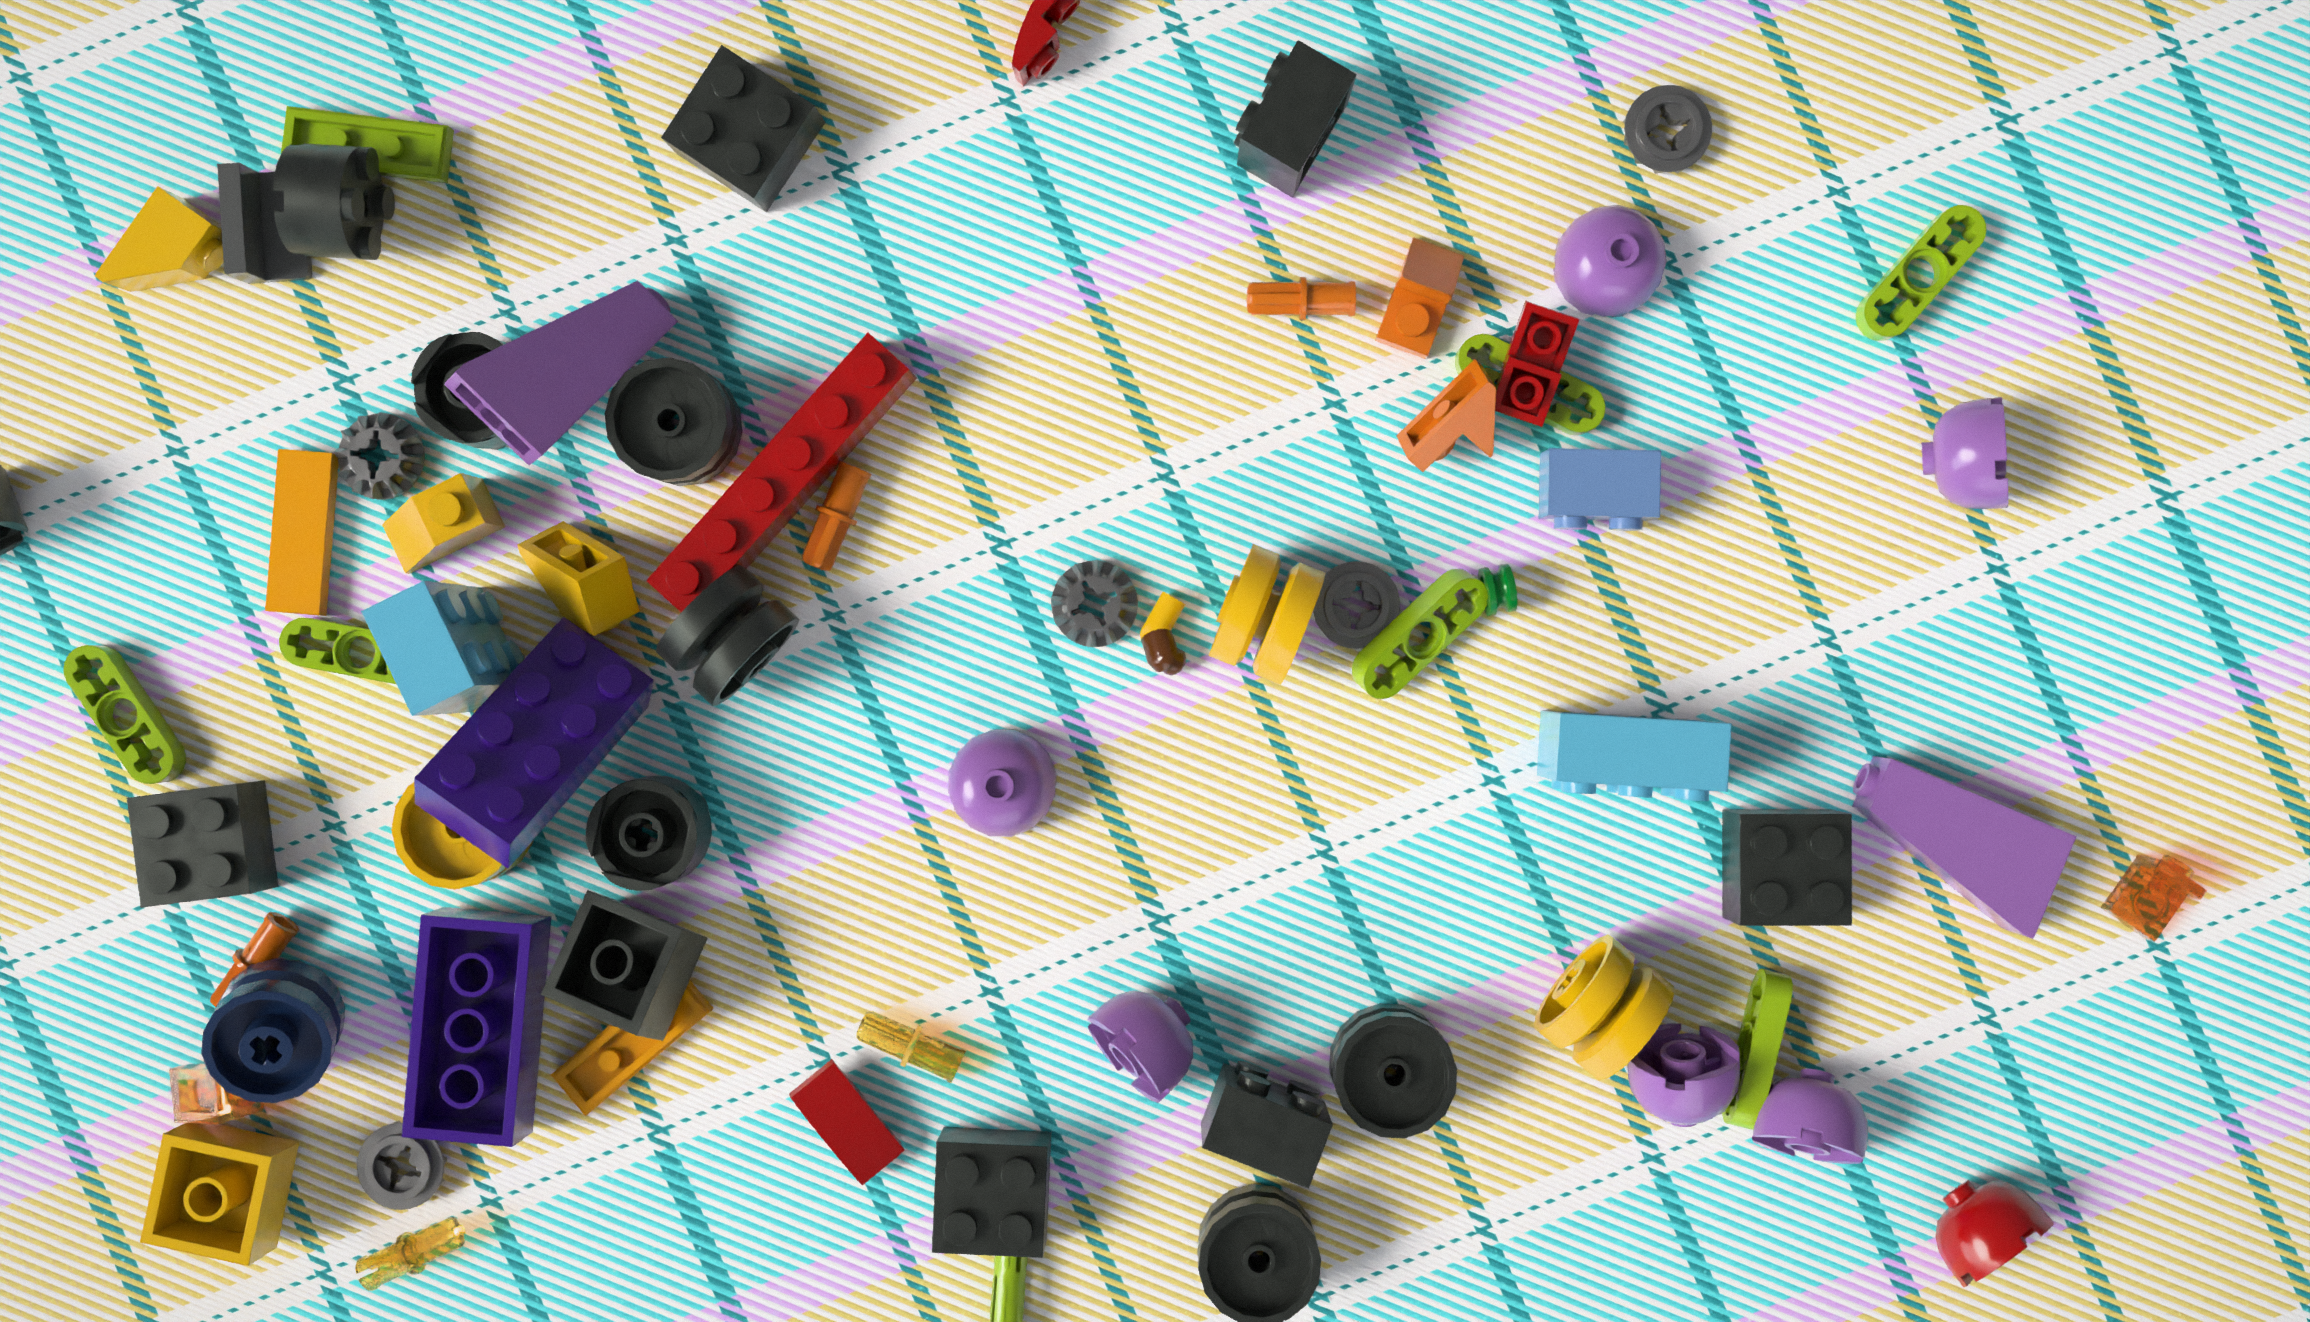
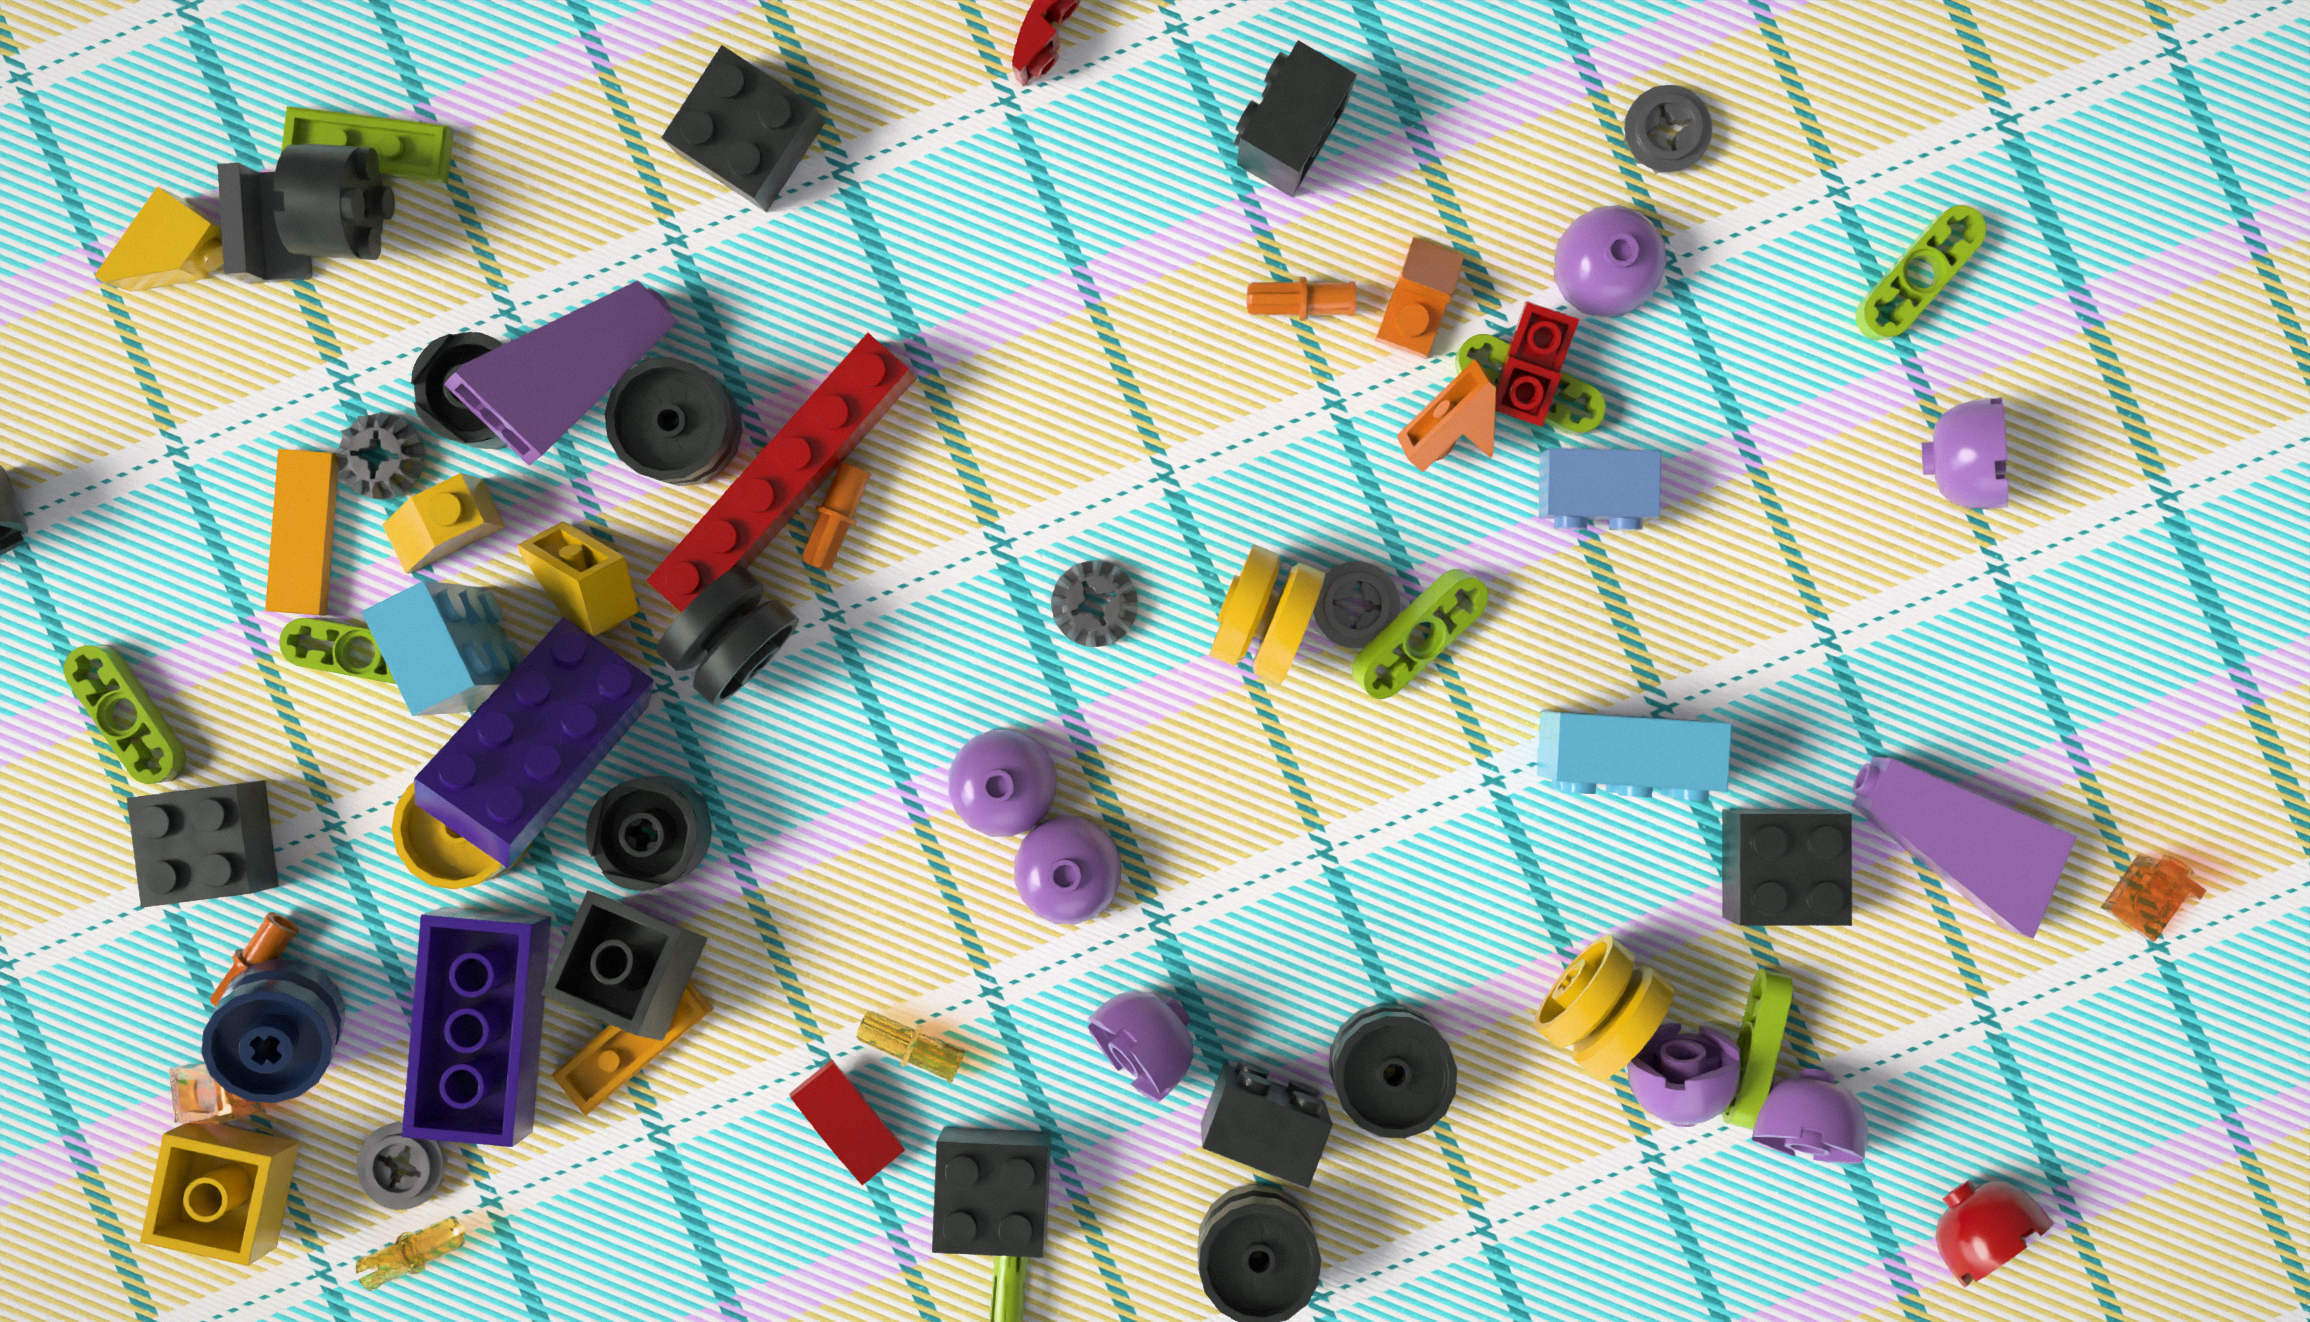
arm [1140,592,1186,676] -> none
green bush [1478,563,1518,616] -> none
none -> medium lavender cylinder [1014,816,1122,925]

